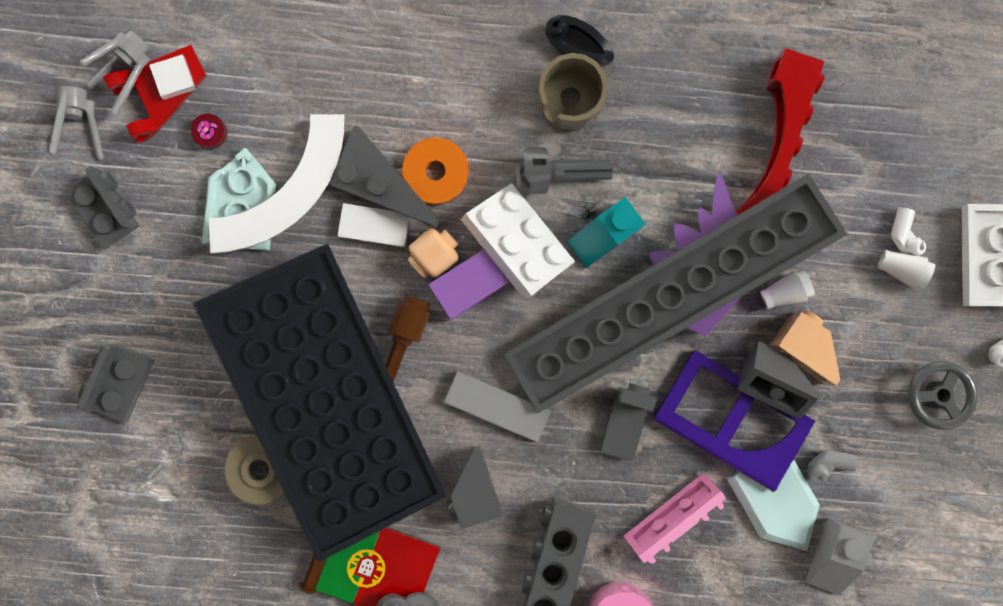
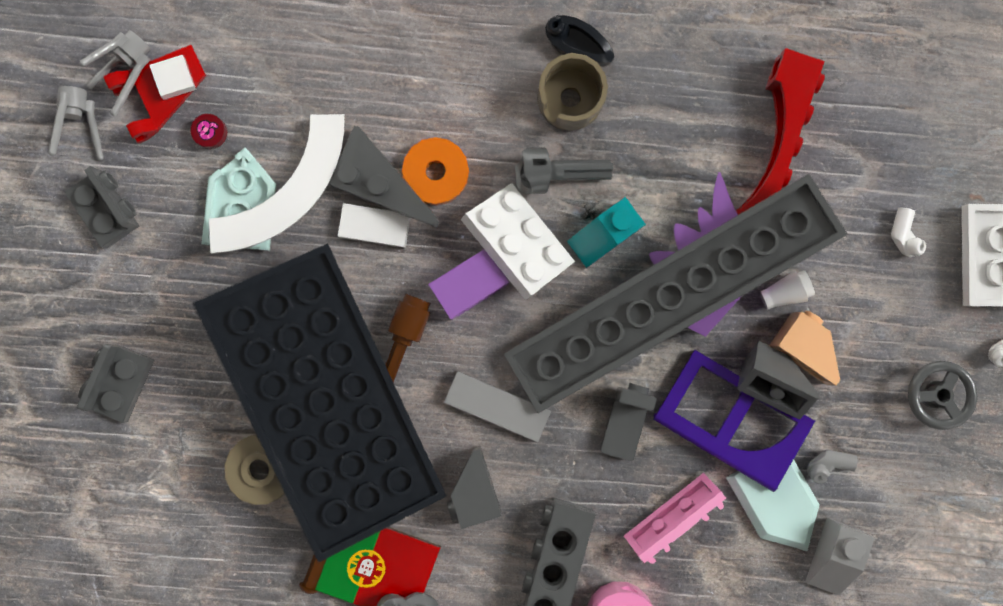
light nougat head [408,228,458,279] -> none
white cone [877,250,935,289] -> none

